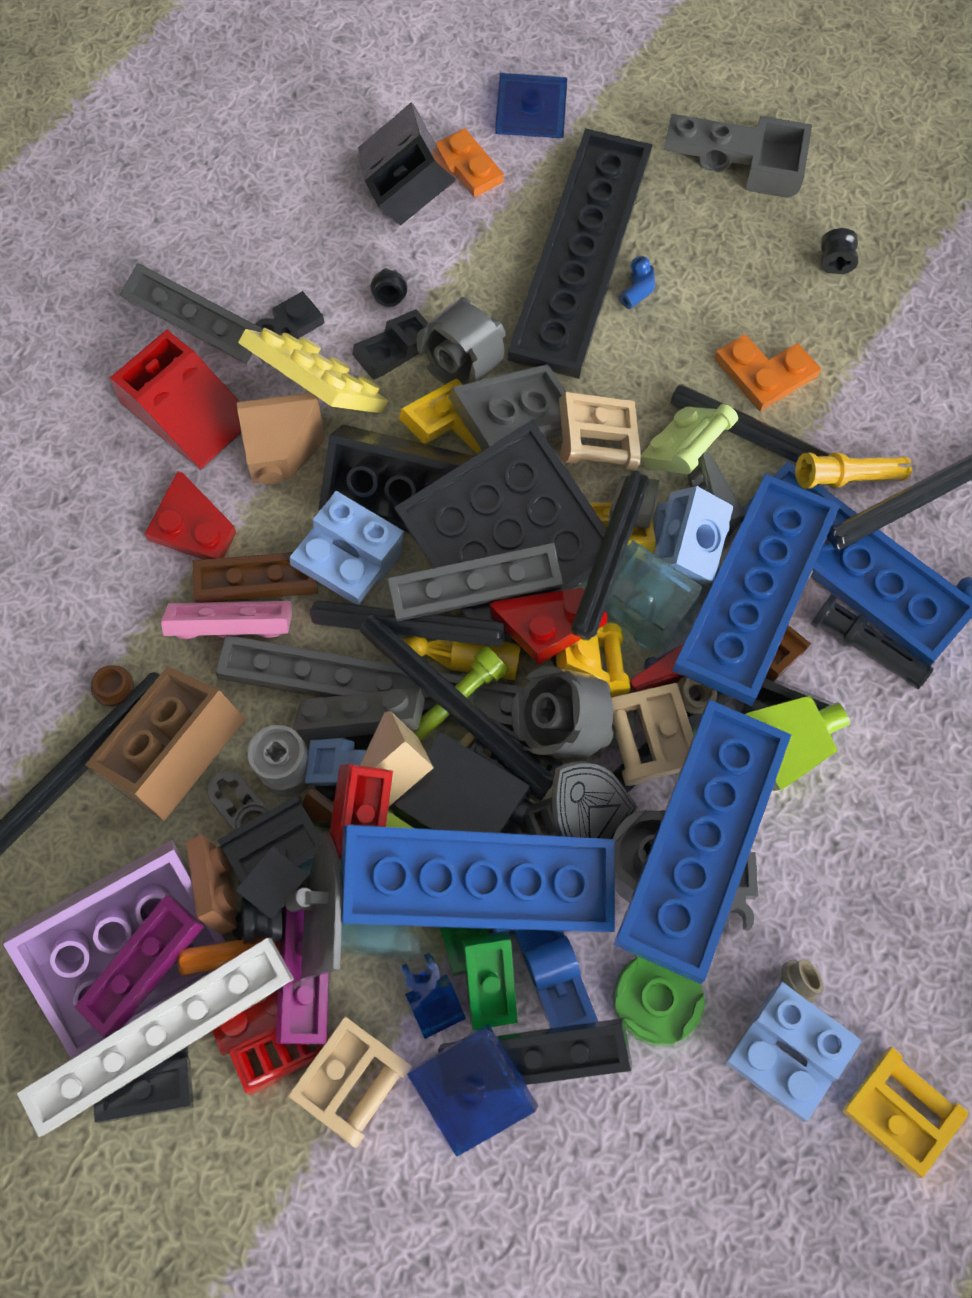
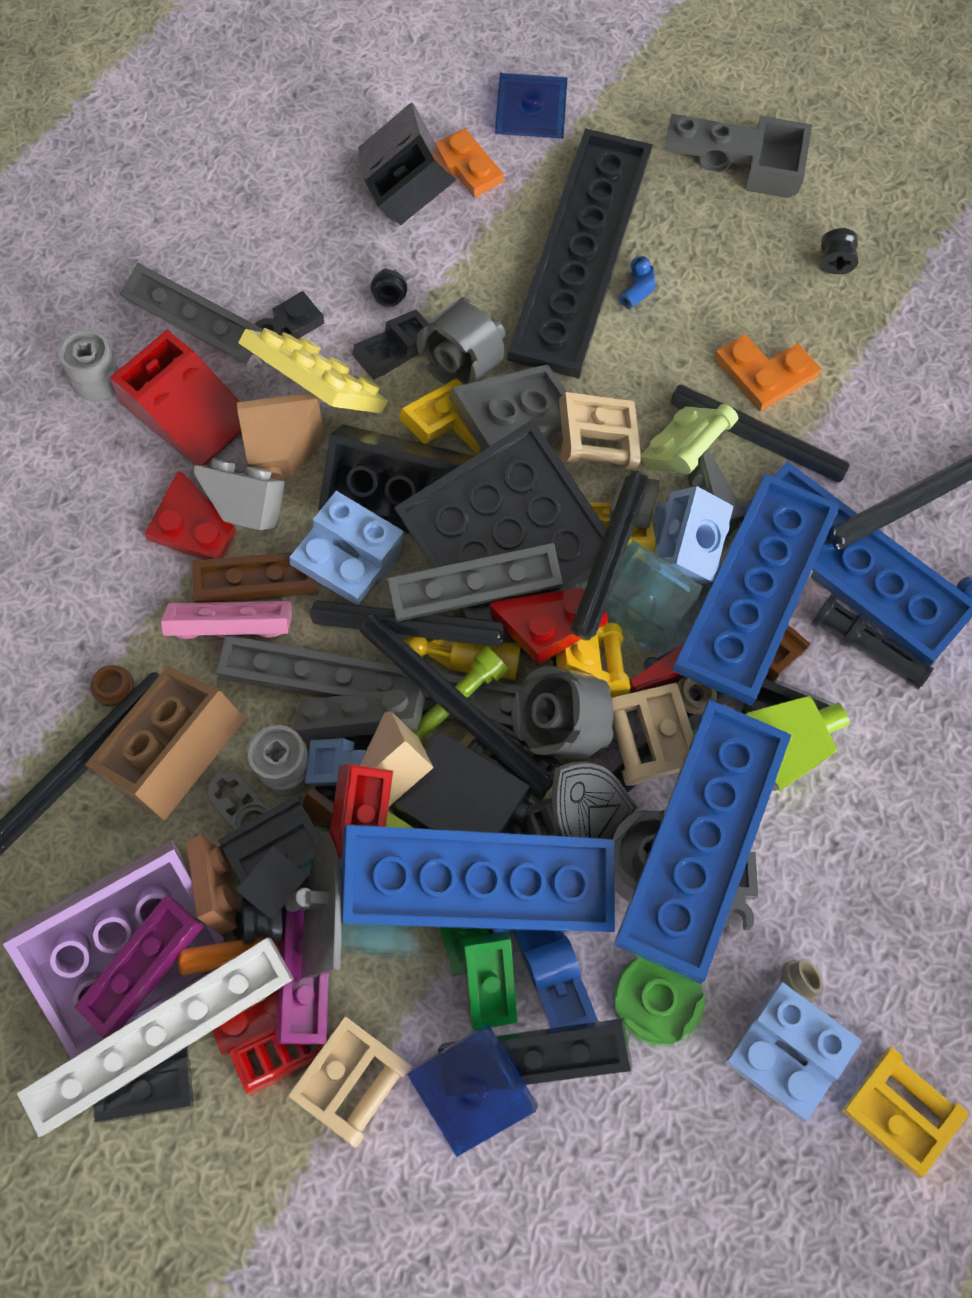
clear blue plate [401,953,466,1039] -> none
yellow pin [795,452,912,489] -> none
none -> light grey wheel [58,329,119,401]
none -> light grey slope [194,459,285,530]

